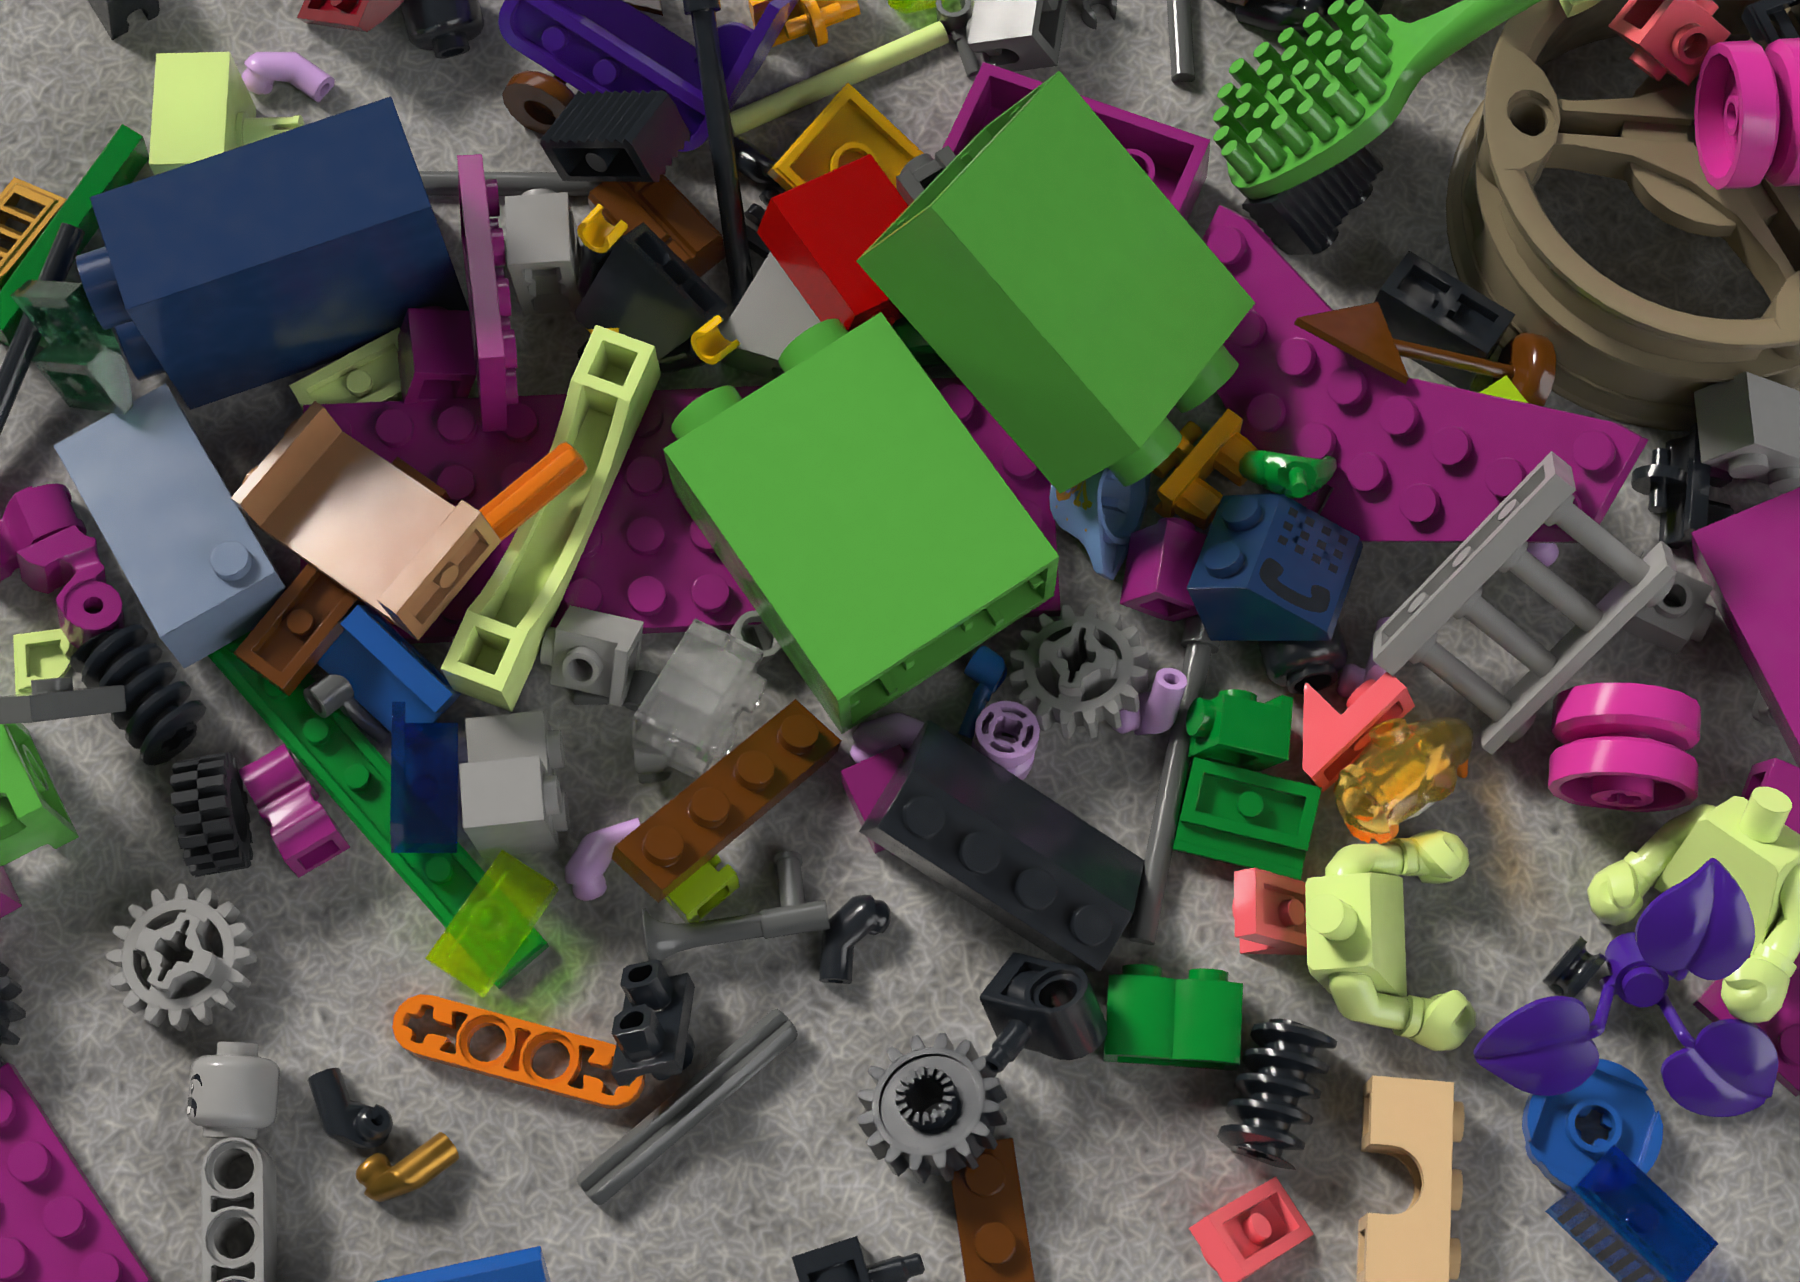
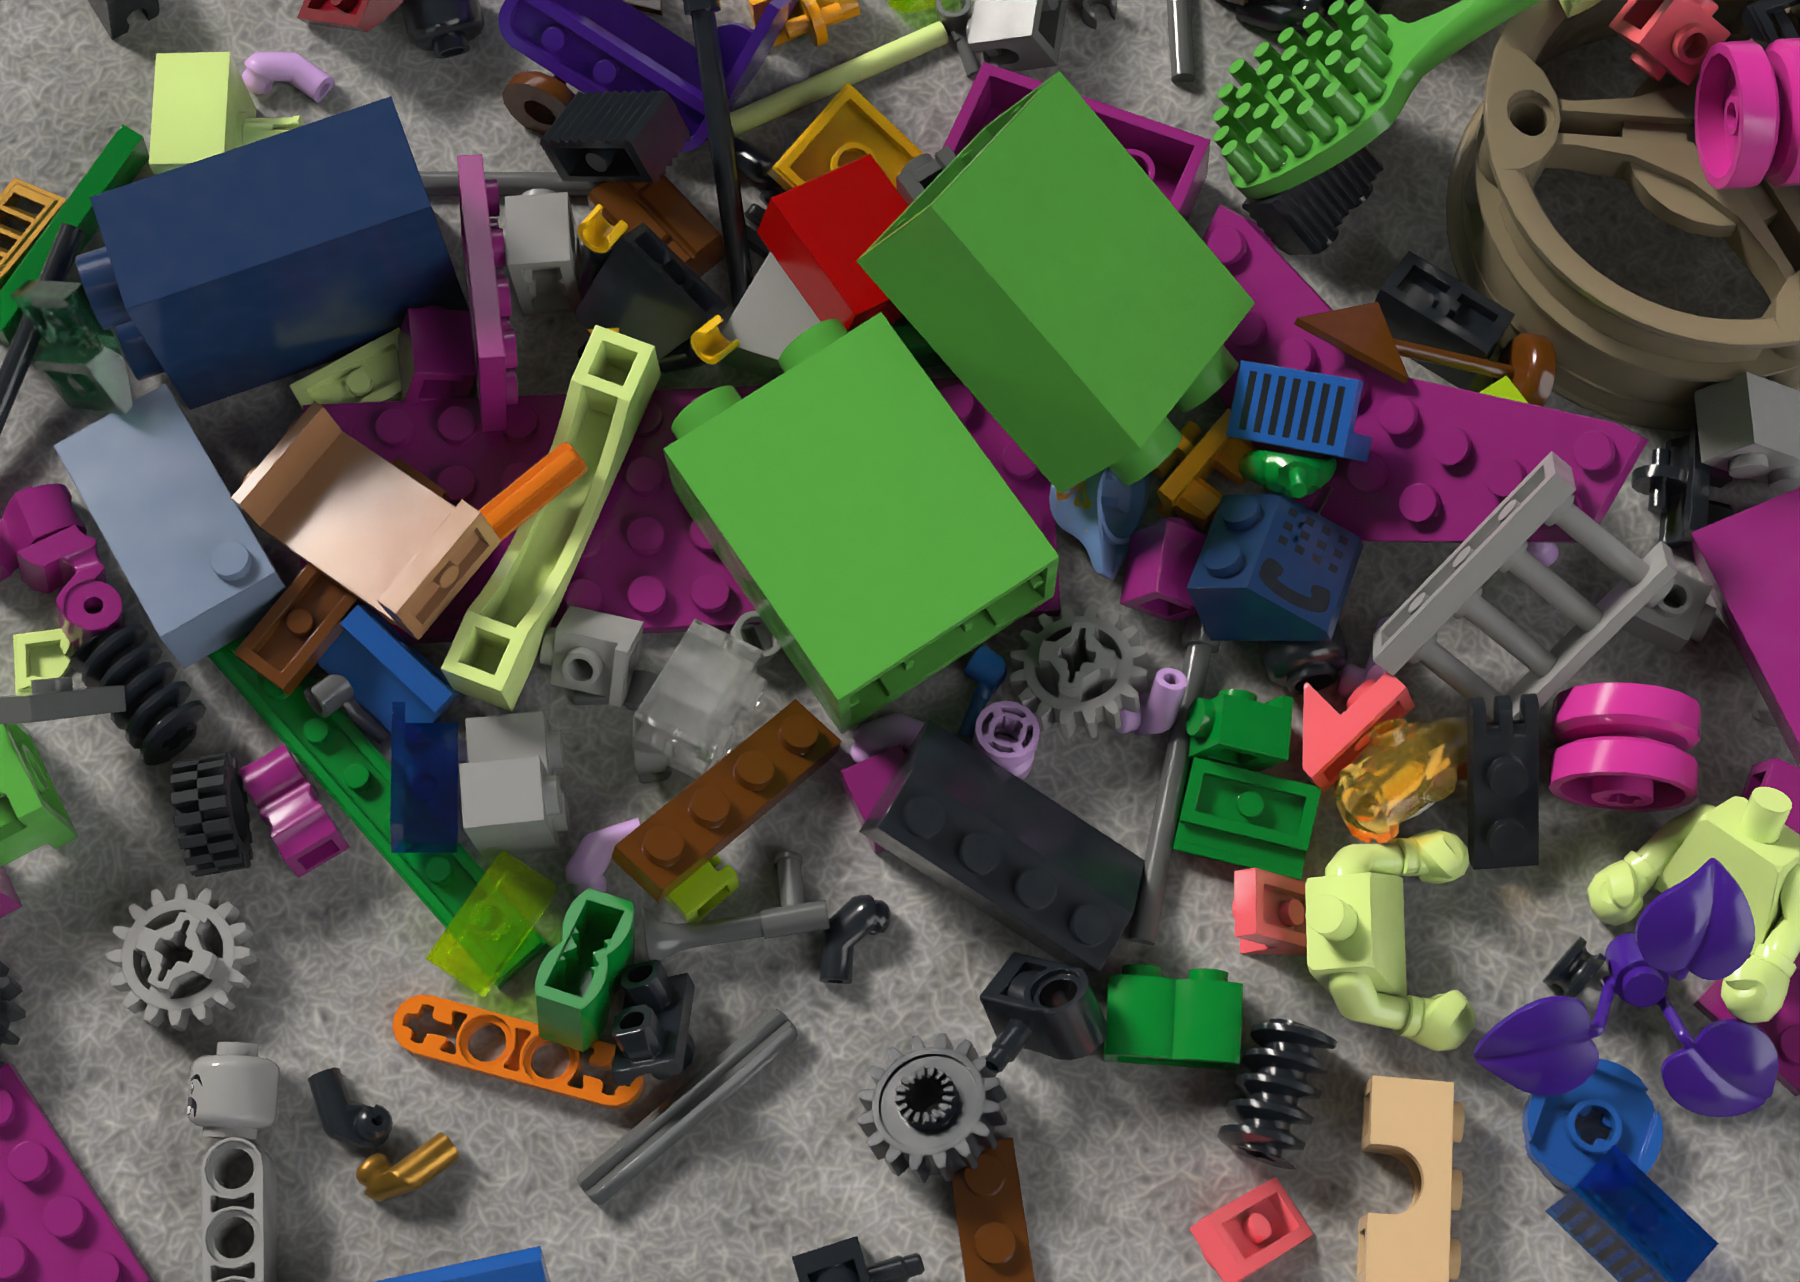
none -> green brick [535,888,635,1052]
none -> blue panel [1226,360,1372,462]
none -> black hinge [1467,693,1539,870]

